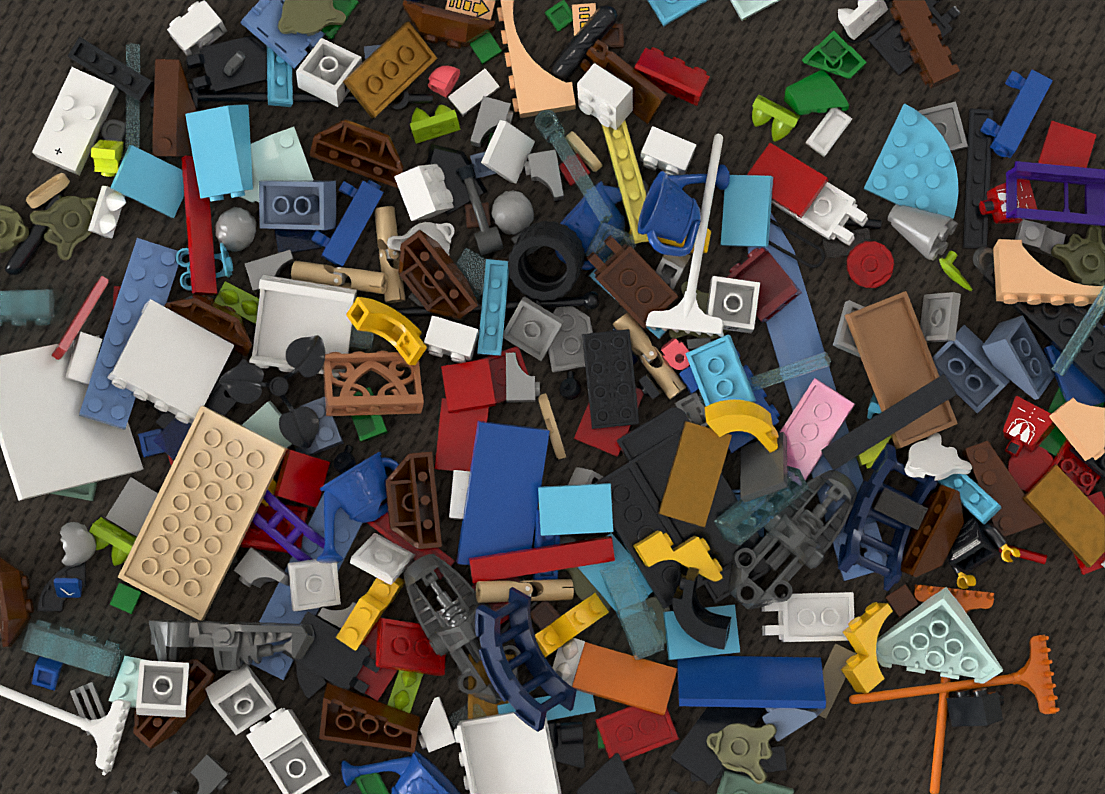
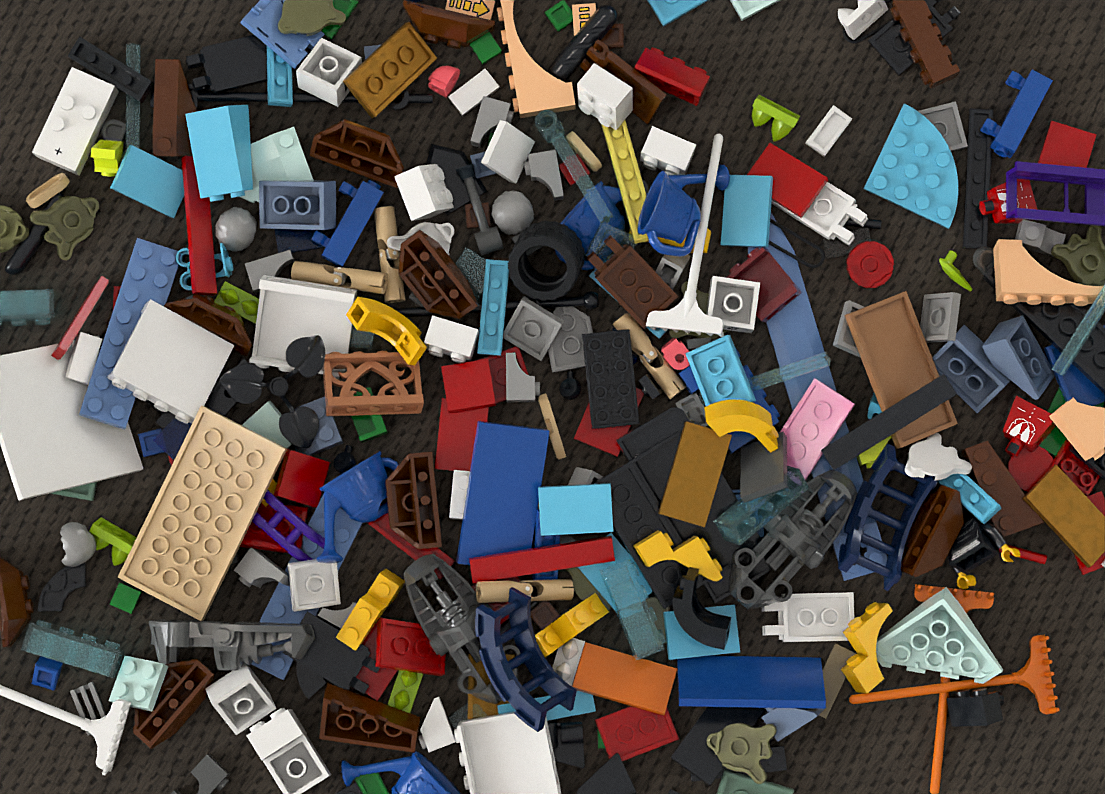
blue slope [54,578,82,598] -> none
white tile [88,186,126,238] -> none
light grey tile [106,477,158,536] -> none
white brick [136,660,189,717] -> none
white brick [167,0,227,56] -> none
dark grey tile [223,50,246,76] -> none
white tile [350,533,415,585] -> none
lime tile [410,104,461,144] -> none
green slope [784,70,849,115] -> none
green slope [801,31,867,79] -> none
clear smoke tile [874,487,928,530] -> none
reddish brown tile [885,584,919,617] -> none
light grey cone [887,204,958,261] -> none

